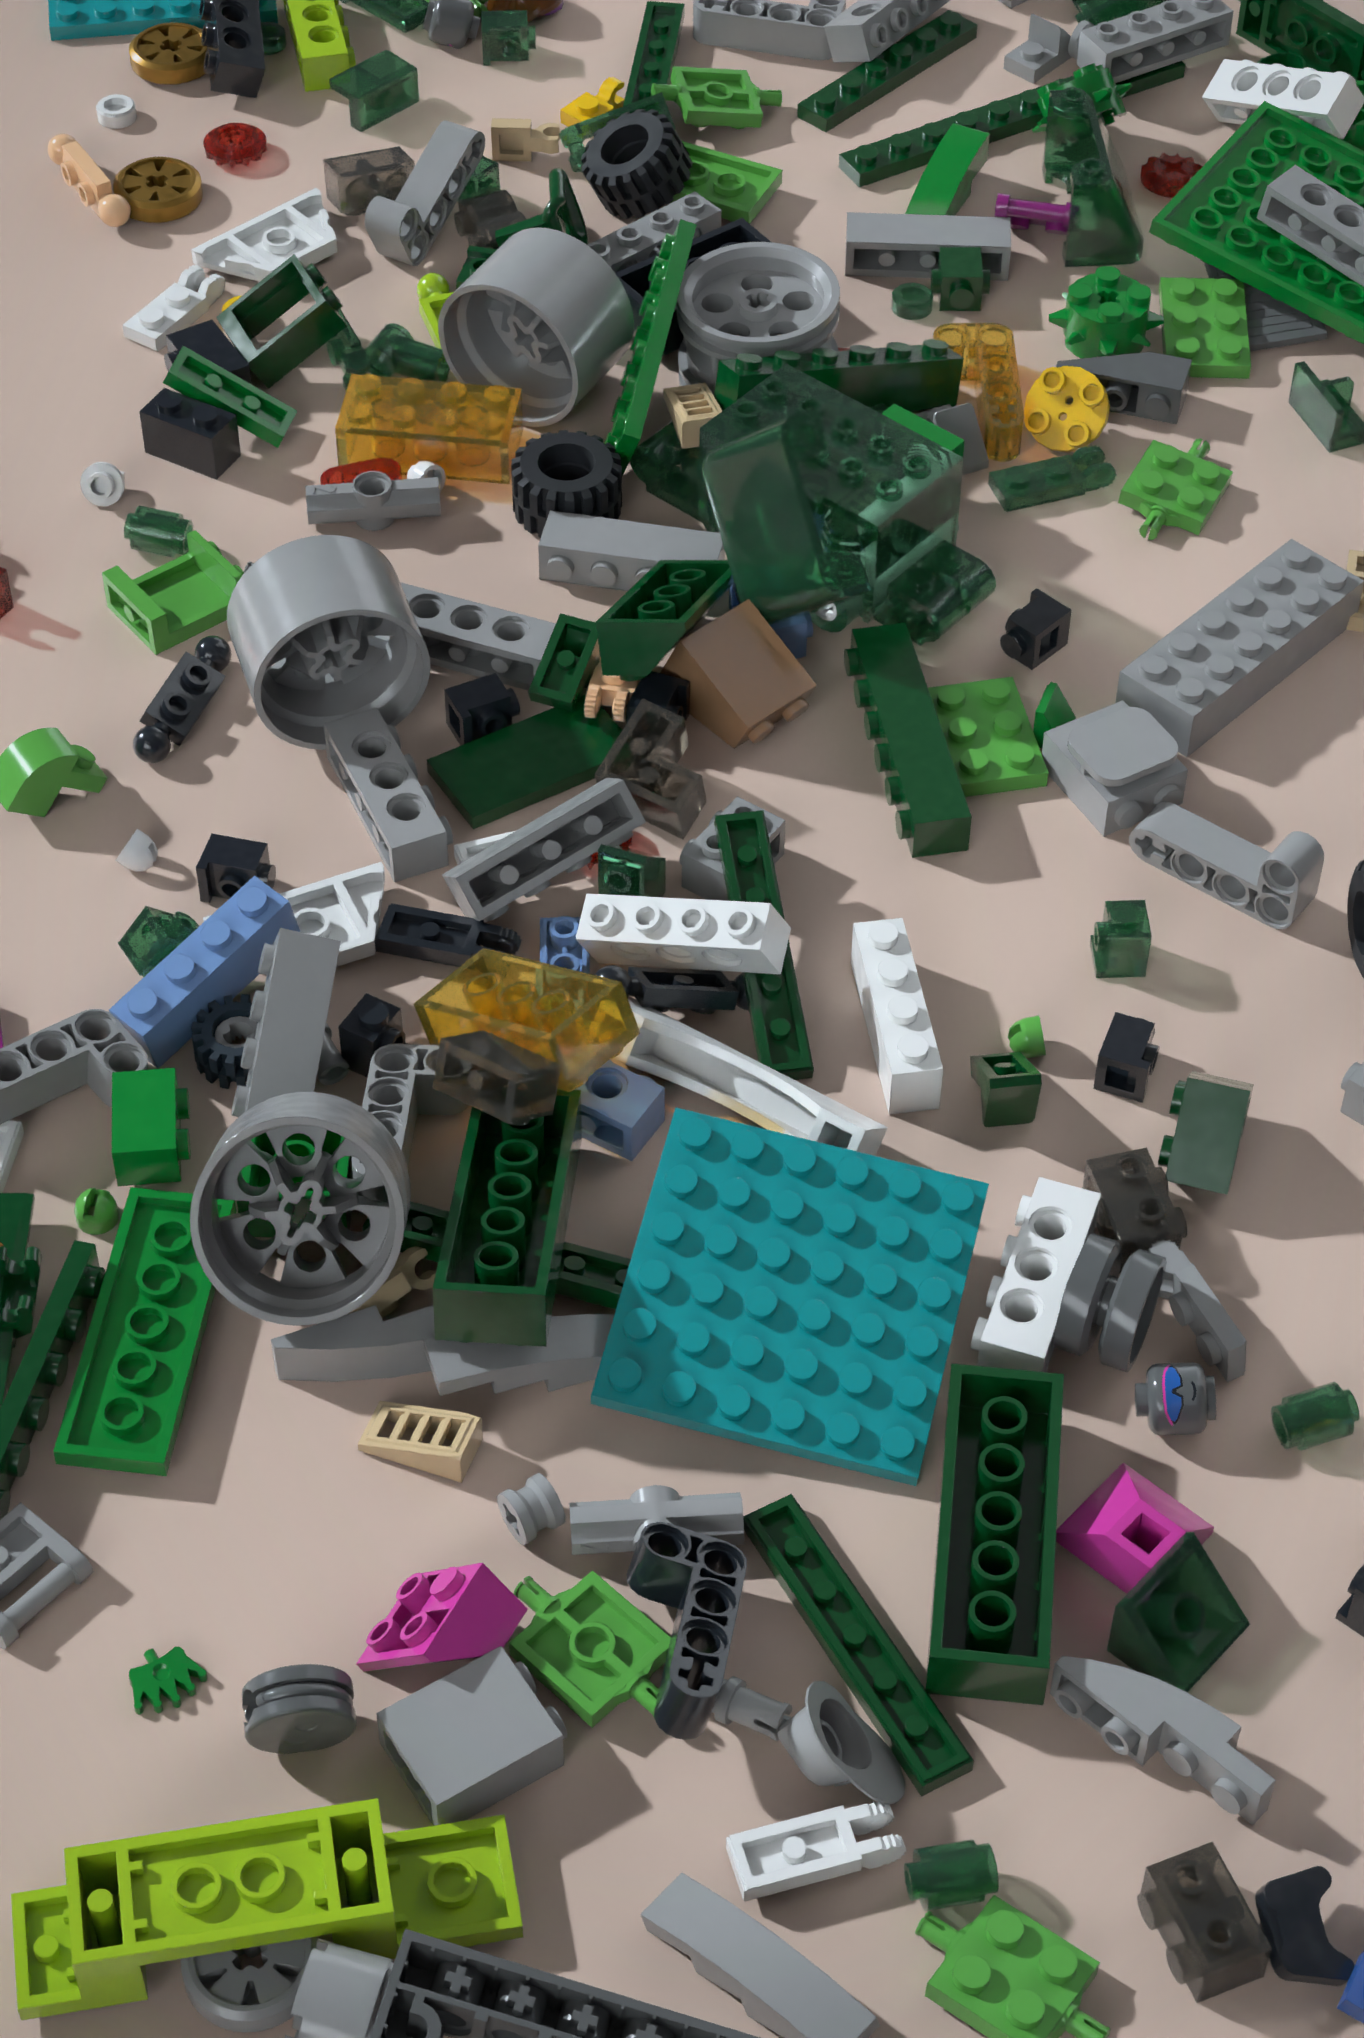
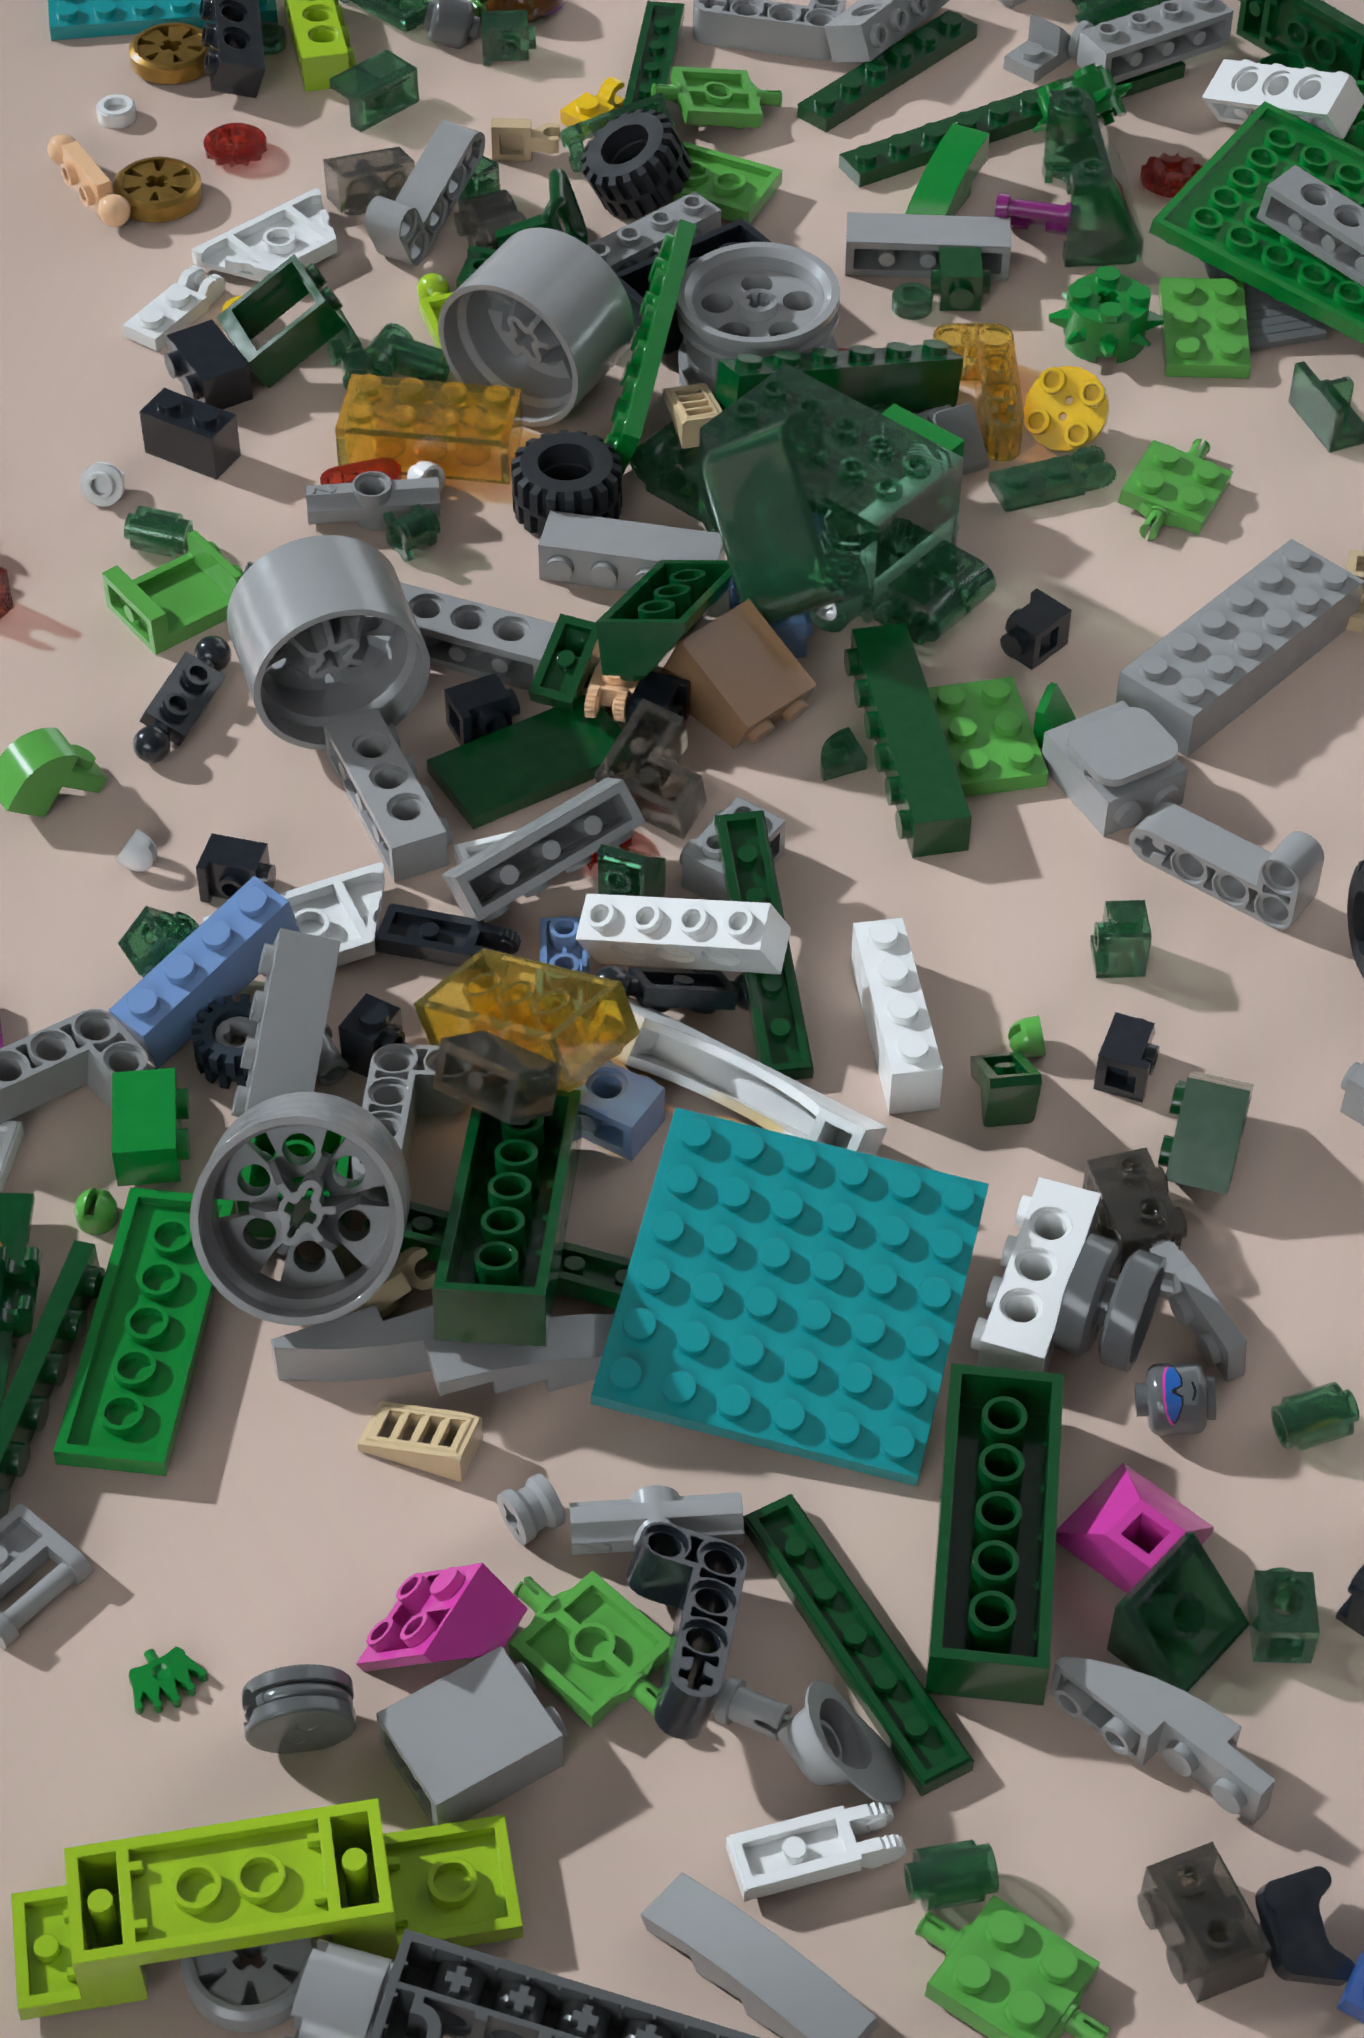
green plate [163,346,297,448] -> none
dark grey slope [1056,352,1192,424] -> none
none -> clear green brick [383,504,441,563]
none -> clear green tile [820,727,868,781]
none -> clear green brick [1247,1567,1320,1664]

